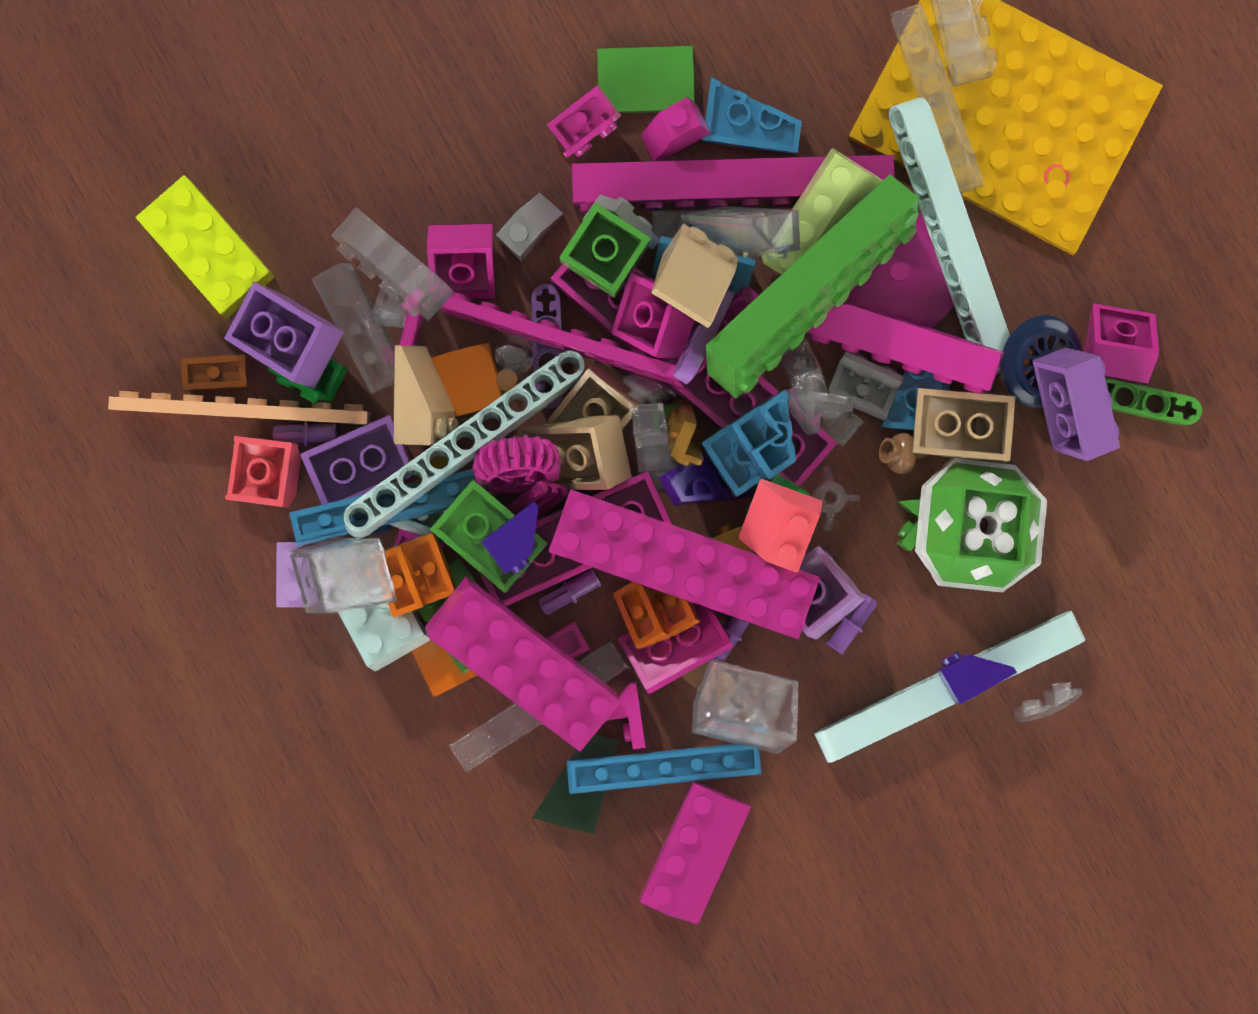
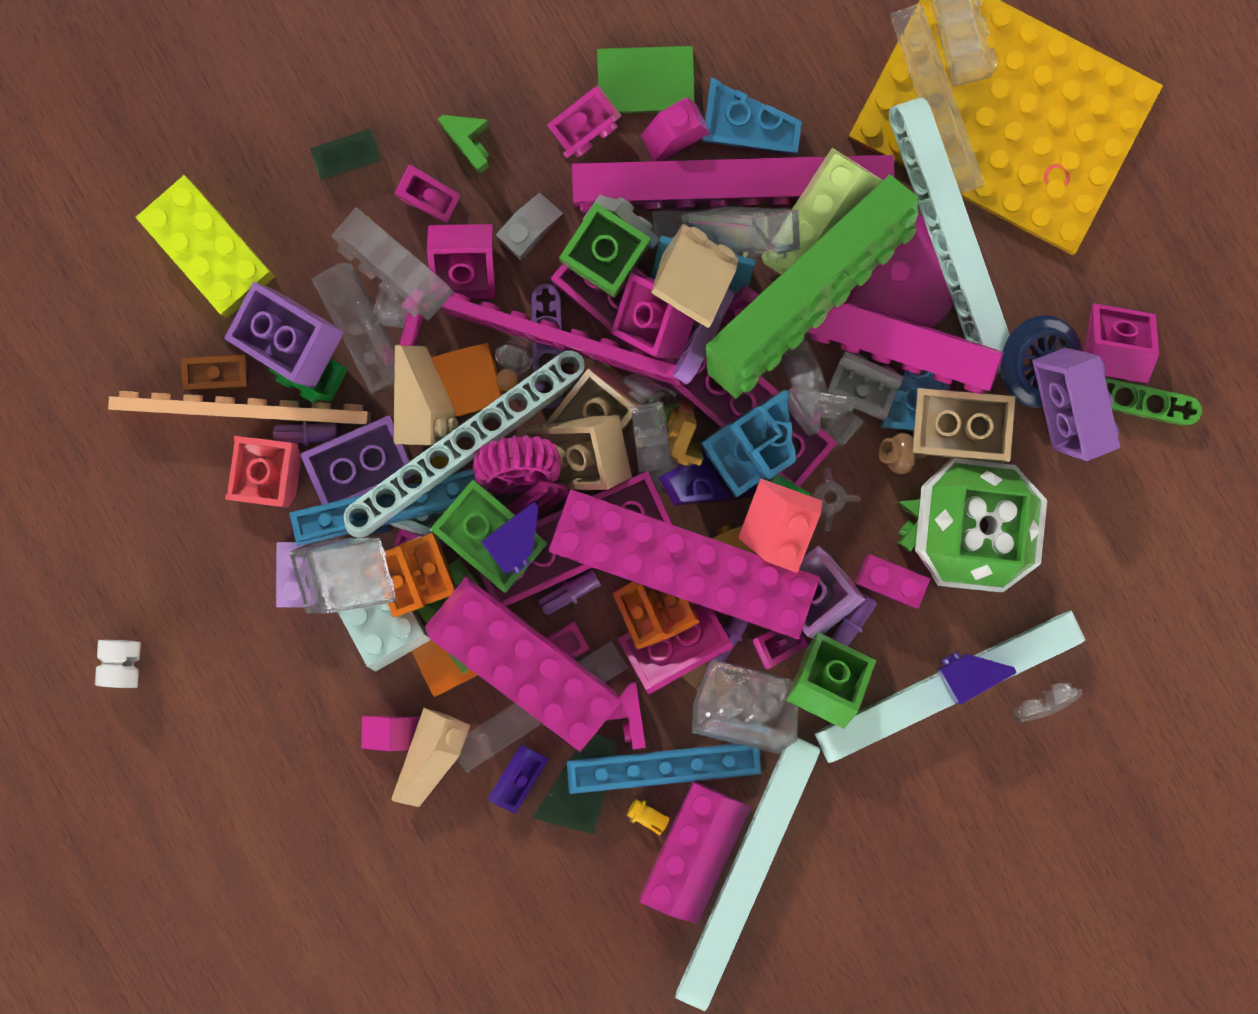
none -> white wheel [95,640,141,688]
none -> clear green plate [310,128,382,181]
none -> dark pink slope [361,716,421,751]
none -> tan slope [391,708,470,807]
none -> dark pink slope [394,165,461,223]
none -> bright green slope [438,115,489,175]
none -> dark purple plate [488,743,549,814]
none -> yellow pin [627,799,670,836]
none -> light aqua beam [675,735,820,1011]
none -> dark pink slope [750,629,808,669]
none -> bright green brick [786,632,876,729]
none -> dark pink brick [854,554,930,609]

